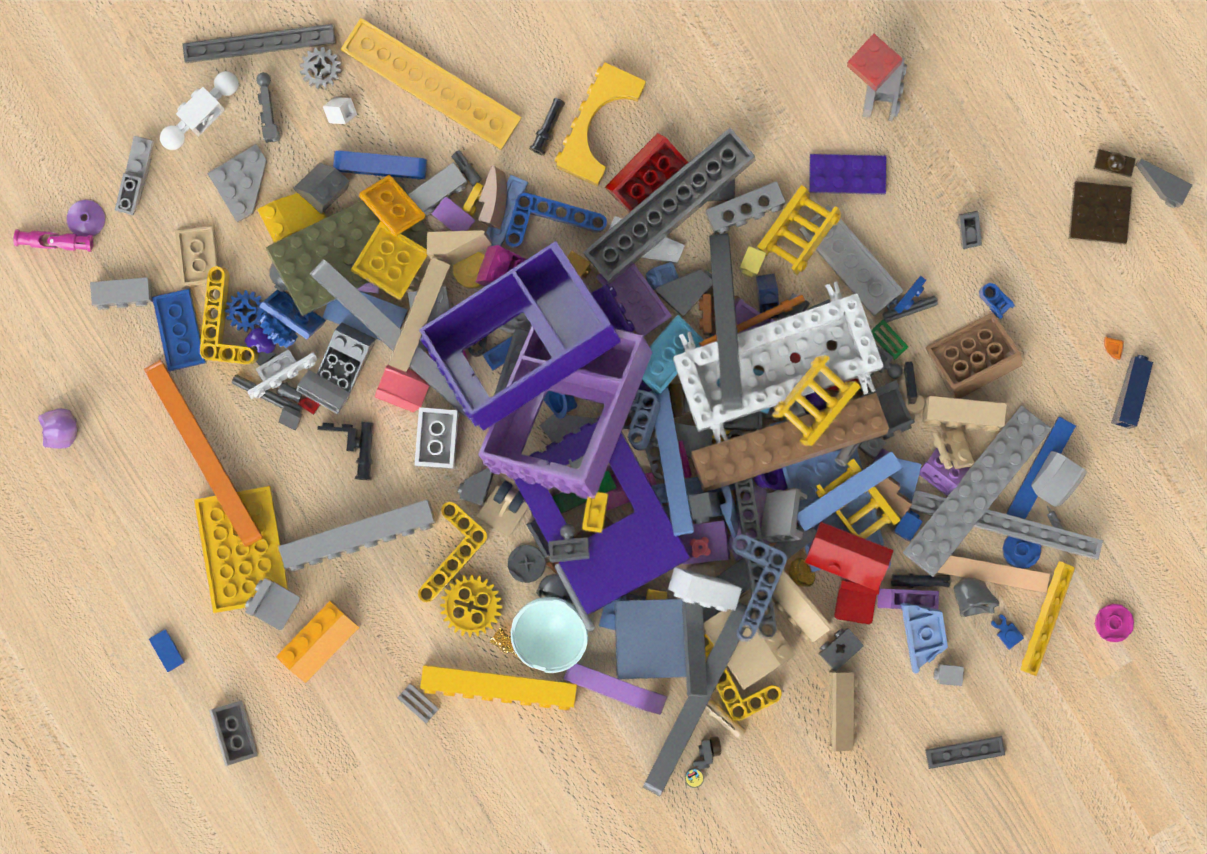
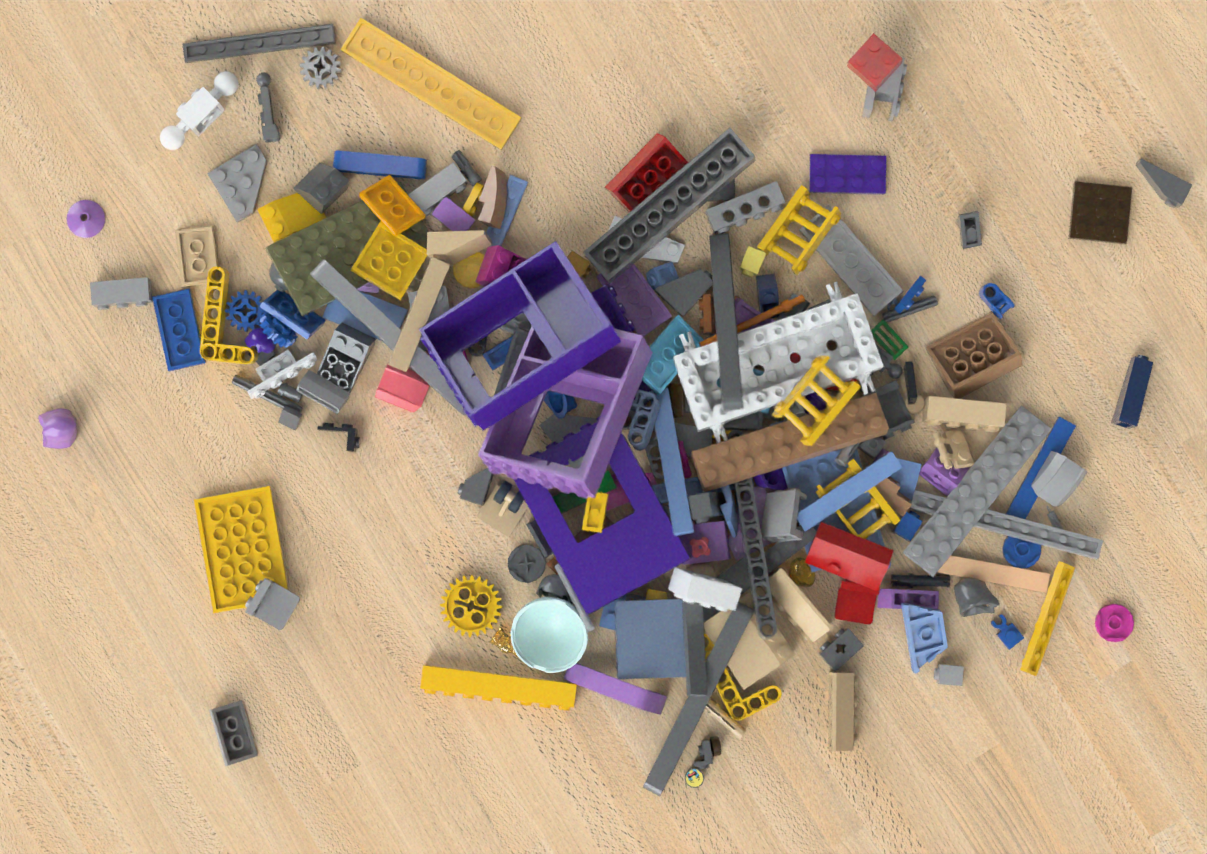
dark pink piece [13,229,93,252] -> none
light grey slope [115,136,154,215] -> none
orange beam [144,359,263,547] -> none
blue tile [149,629,185,672] -> none
light orange slope [276,601,360,683] -> none
light grey brick [278,500,436,571] -> none
red tile [298,397,321,415] -> none
white panel [323,97,357,124] -> none
black pin [355,422,374,481] -> none
light grey tile [398,683,439,723] -> none
white brick [415,407,459,469] -> none
yellow beam [418,502,488,602] -> none
blue beam [505,193,607,248] -> none
black pin [529,98,565,156] -> none
dark grey plate [549,524,590,562] -> none
yellow arch [555,62,646,187] -> none
sand blue beam [732,535,787,642] -> none
dark grey tile [925,736,1005,769] -> none
dark brown tile [1093,149,1136,178] -> none
orange tile [1104,337,1124,360] -> none

